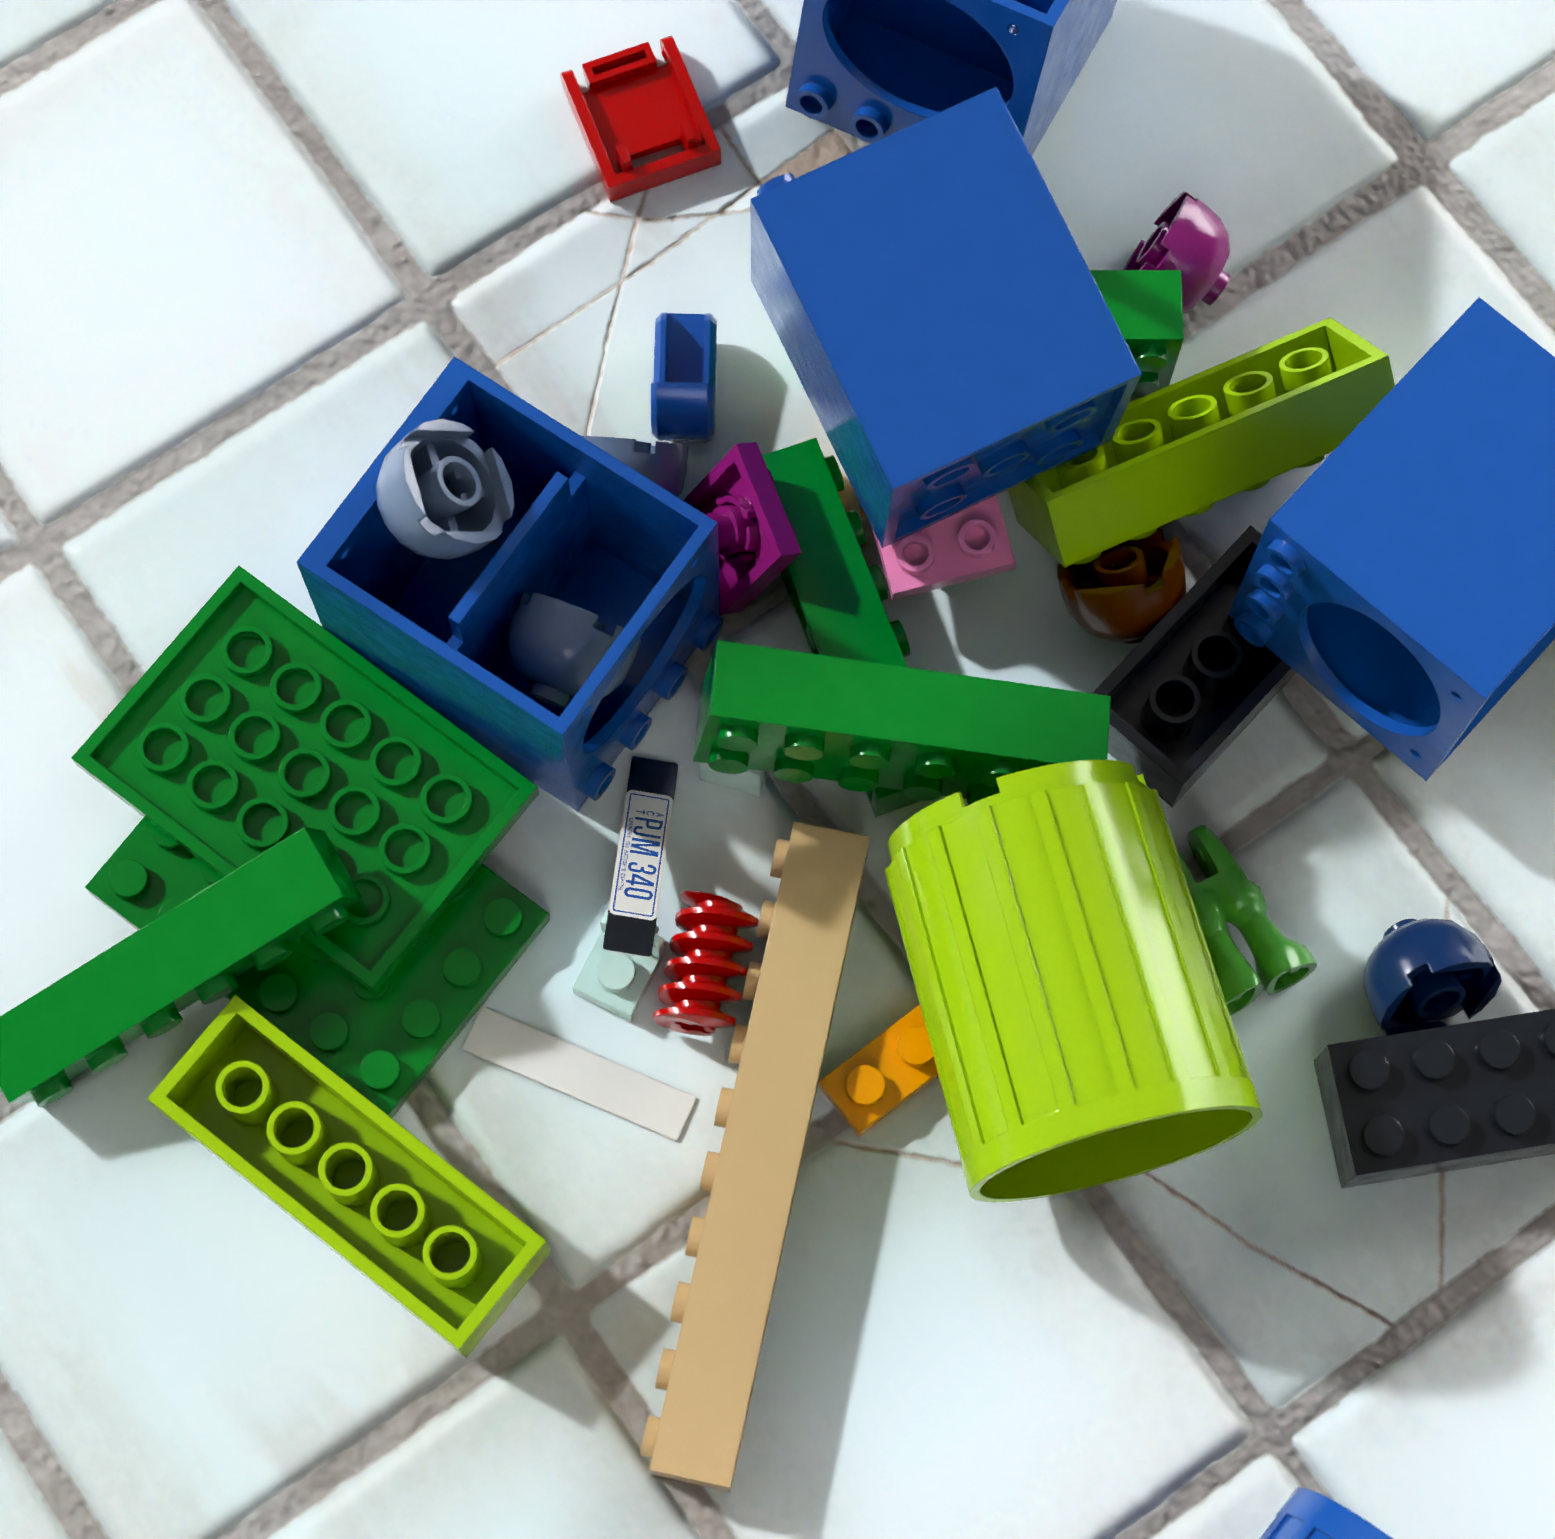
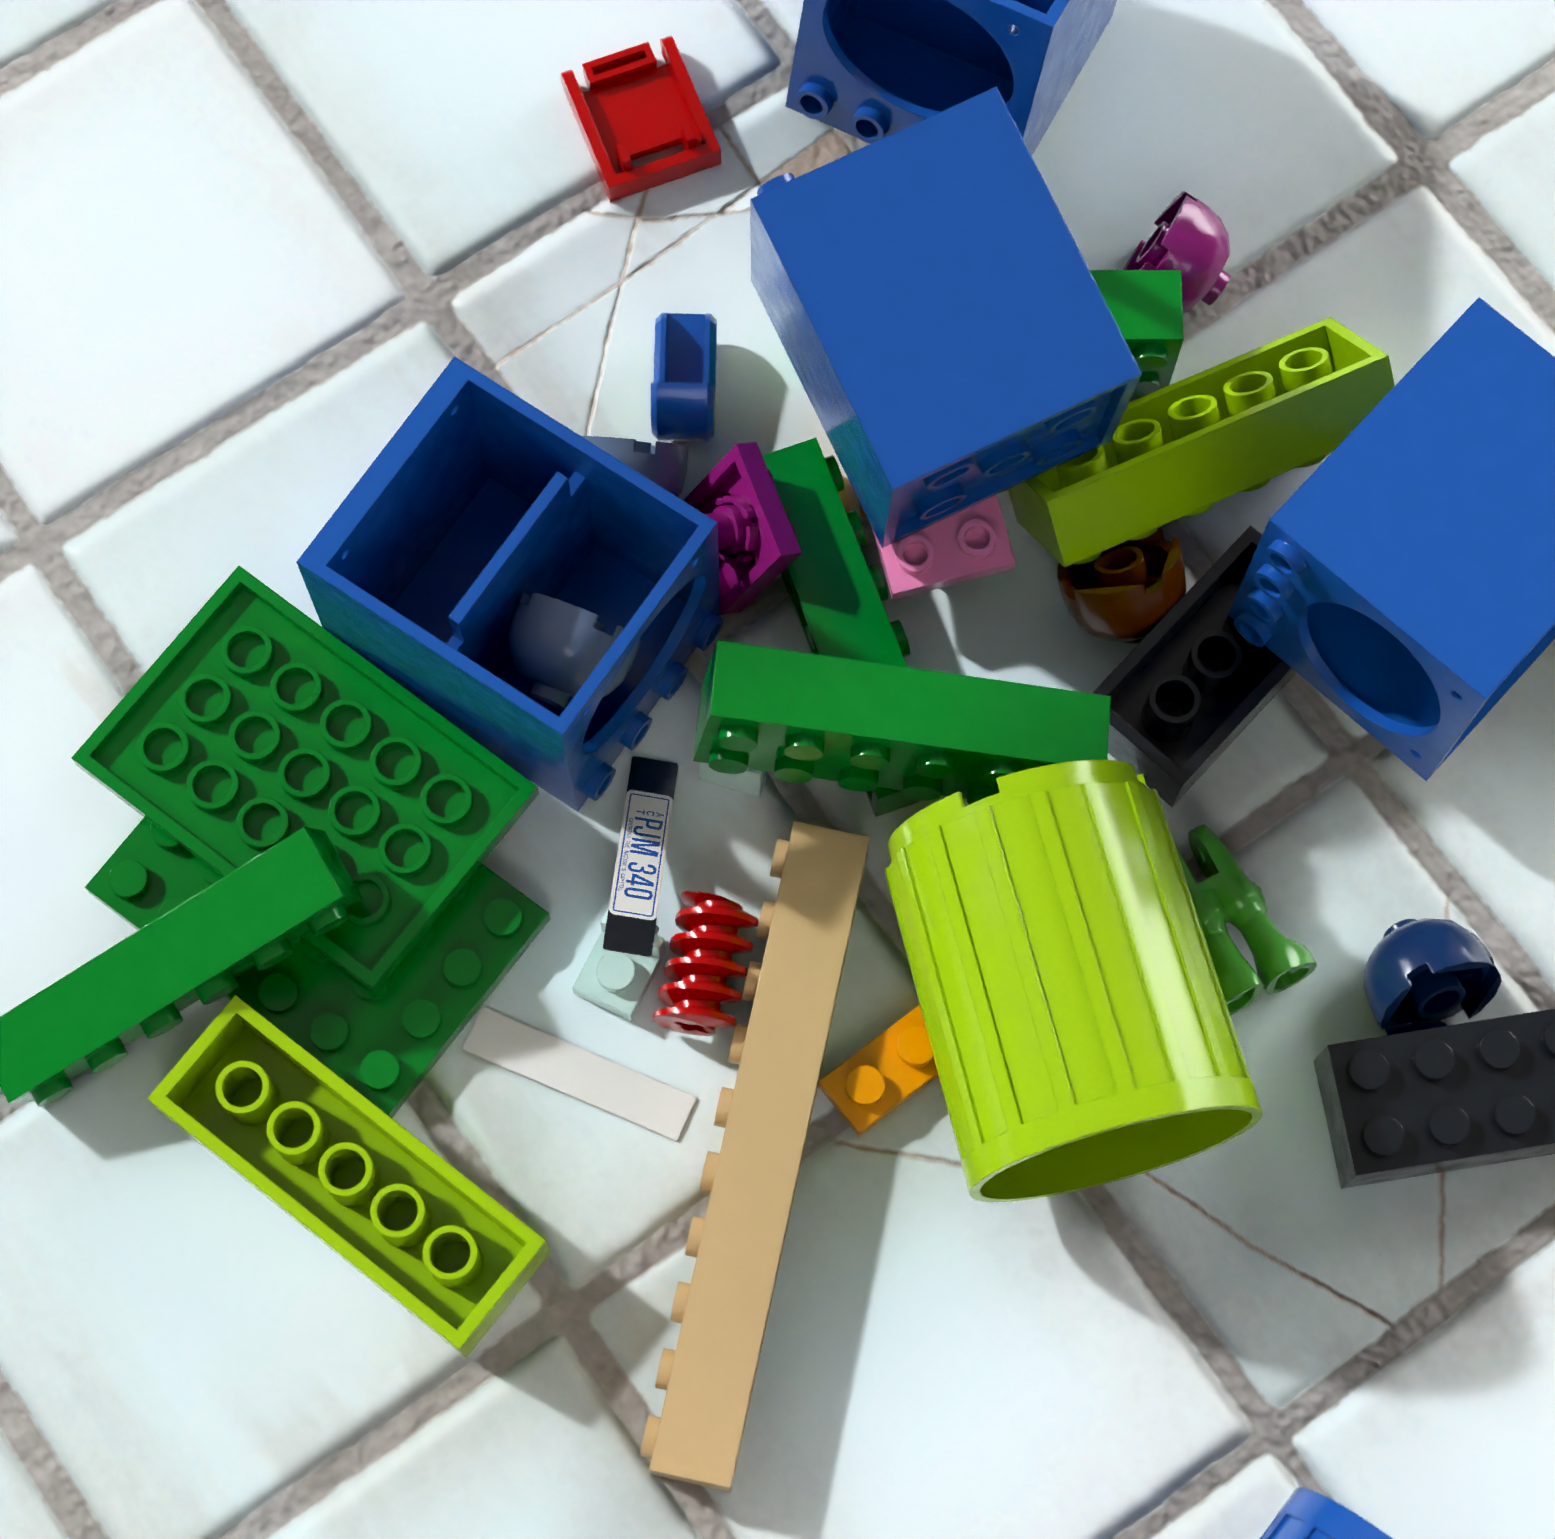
sand blue cylinder [376,419,515,560] -> none

